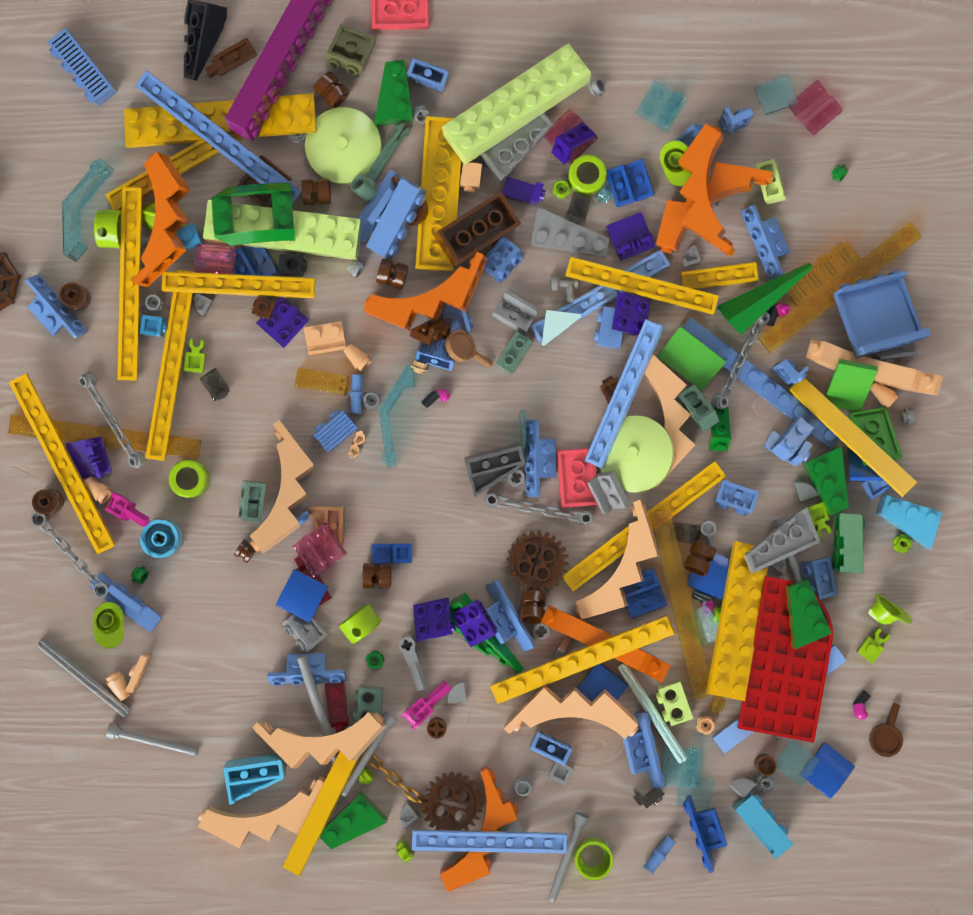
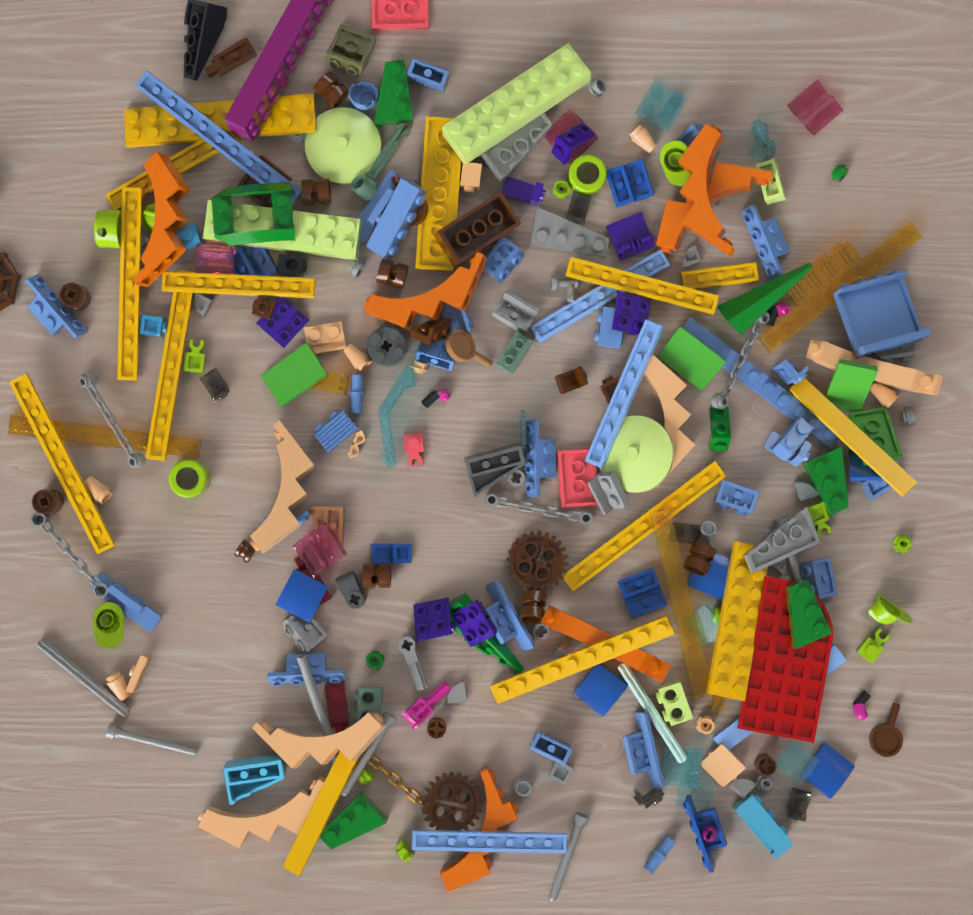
medium blue brick [48,28,117,106] -> none
clear light blue windscreen [62,158,115,262] -> none
dark purple hinge [65,436,113,478] -> none
dark pink connector [104,492,150,527] -> none
green plate [131,566,149,584] -> none
medium azure brick [140,519,183,558] -> none
light grey plate [144,293,164,312] -> none
sand green brick [238,480,266,522] -> none
lime piece [338,603,382,644] -> none
light grey plate [362,391,381,410] -> none
light grey tile [400,801,420,829] -> none
light grey plate [412,105,429,123] -> none
light grey tile [501,818,524,832] -> none
light nougat arch [504,685,638,739] -> none
light aqua tile [541,310,581,346] -> none
lime piece [574,837,613,880] -> none
light nougat arch [575,500,660,620] -> none
clear light blue plate [595,186,613,204] -> none
sand green brick [678,385,719,432] -> none
black arm [691,589,714,615] -> none
medium blue bracket [719,106,754,135] -> none
clear light blue piece [755,76,798,115] -> none
green wedge [832,513,865,574] -> none
medium azure wedge [876,495,942,549] -> none
none -> bright green tile [261,343,329,407]
none -> dark grey piece [335,570,366,608]
none -> medium blue hair [348,81,379,110]
none -> dark grey brick [367,327,407,367]
none -> coral plate [403,433,424,467]
none -> reddish brown bracket [555,366,588,394]
none -> light nougat cone [629,124,657,153]
none -> light nougat piece [699,743,746,787]
none -> magenta hinge [702,825,718,842]
none -> clear light blue plate [750,119,776,161]
none -> clear smoke bracket [786,787,812,822]

